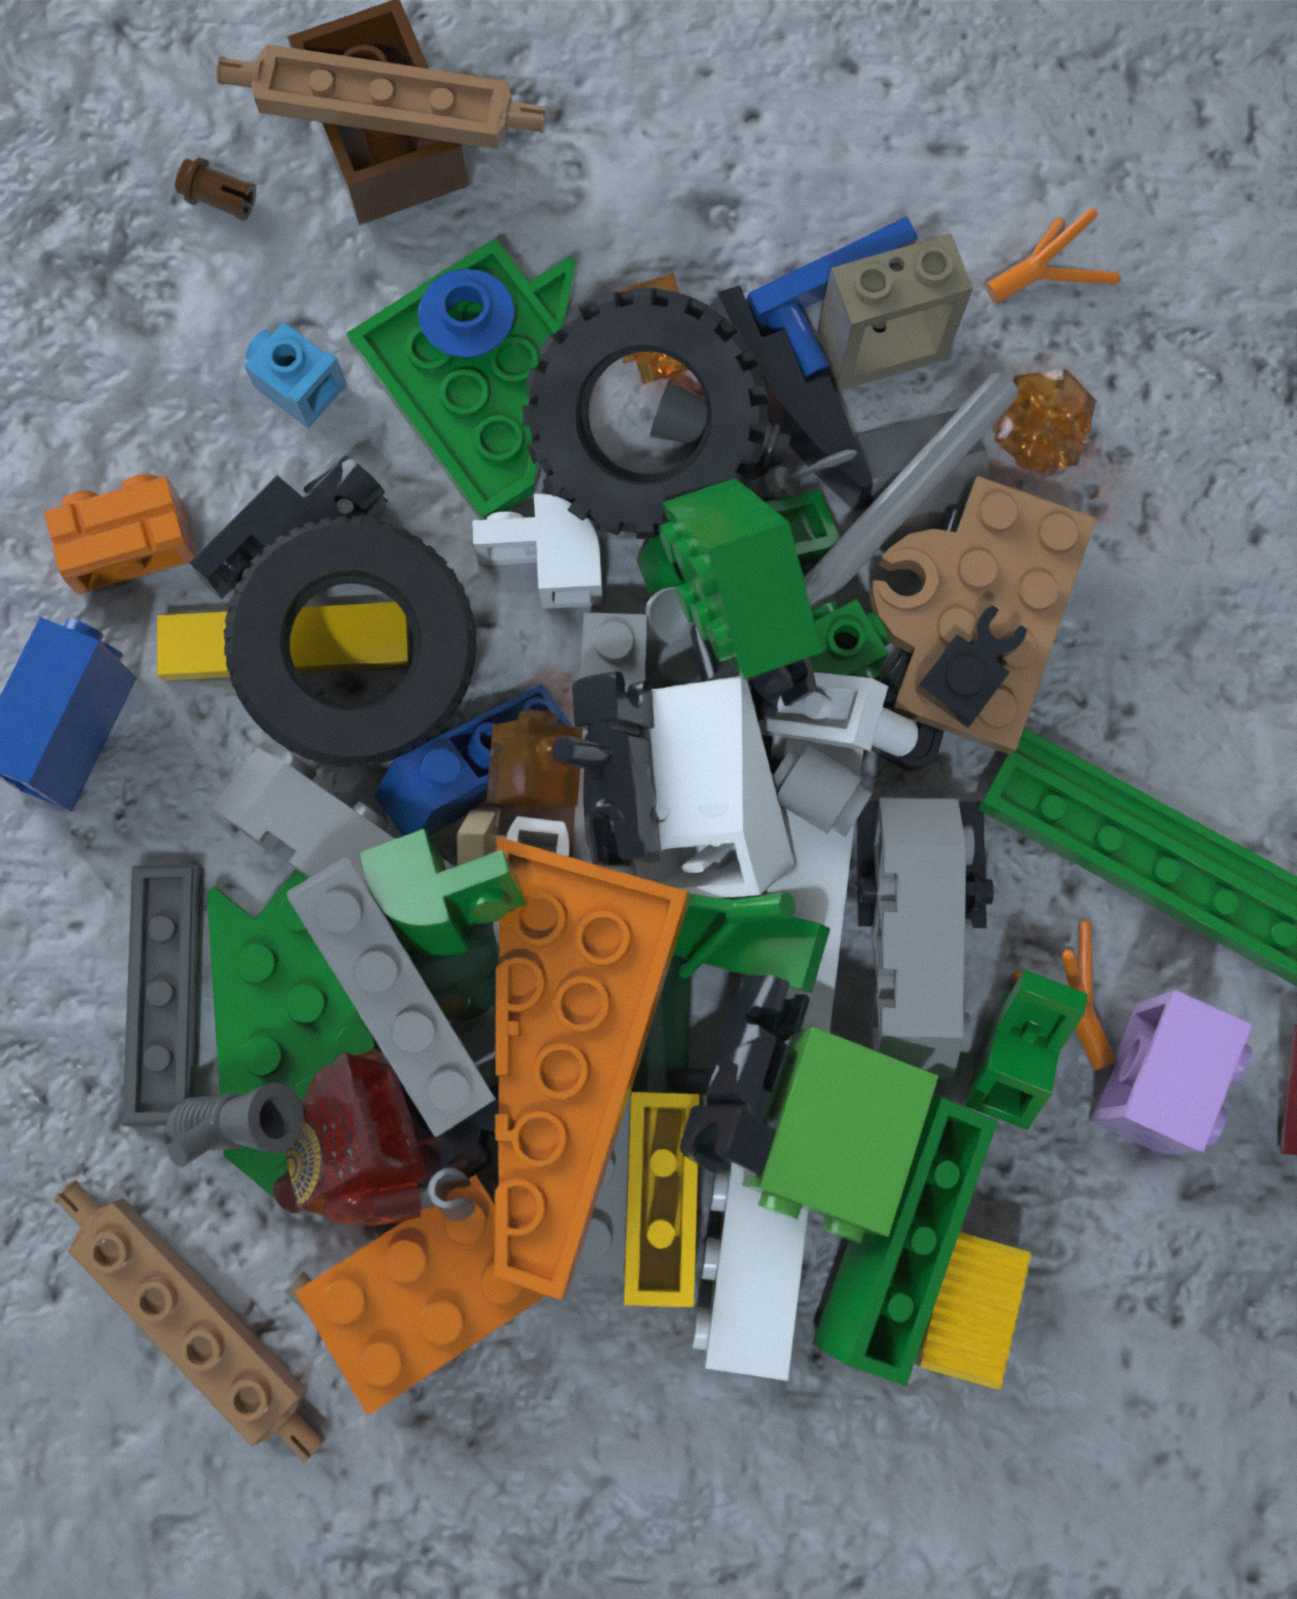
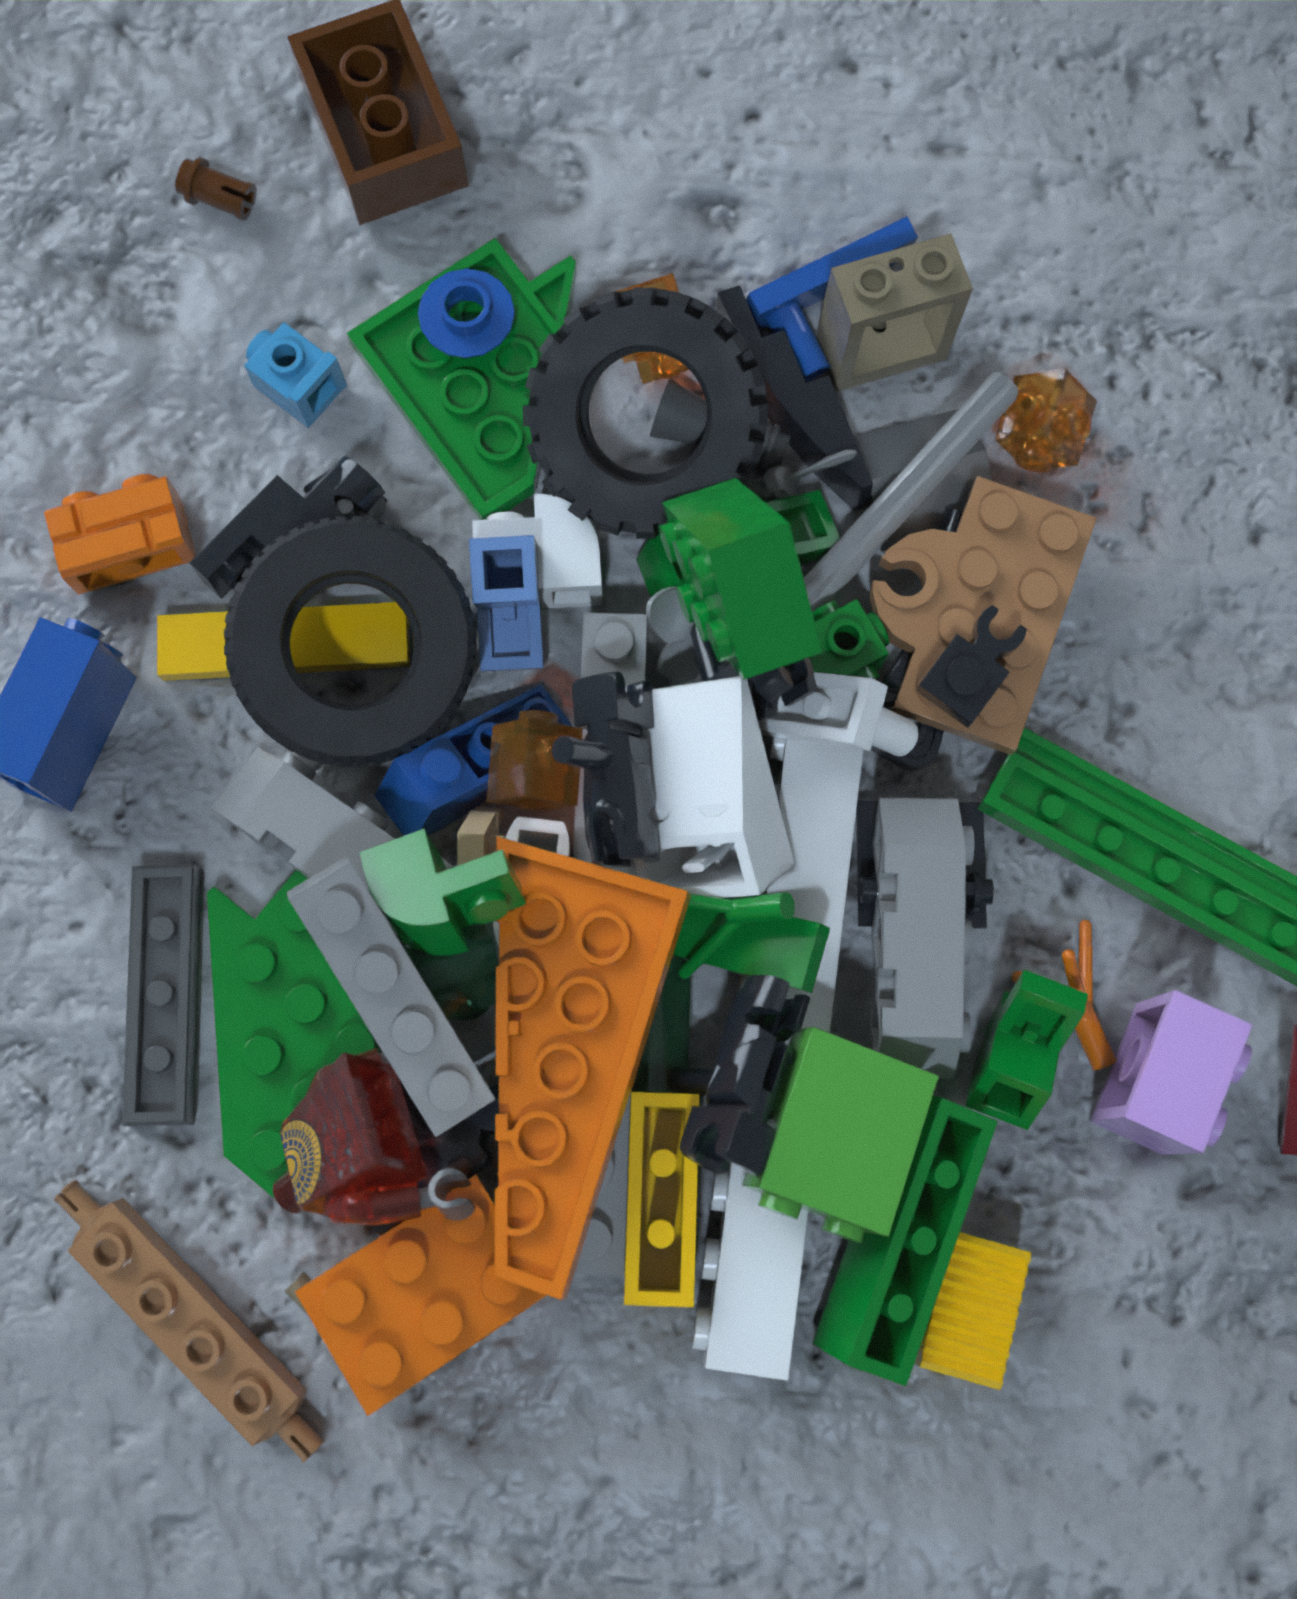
dark grey piece [167,1083,304,1167] -> none
medium nougat plate [216,44,548,149] -> none
light grey brick [772,745,873,837] -> none
orange plant [985,208,1121,305] -> none
none -> medium blue brick [469,535,544,672]

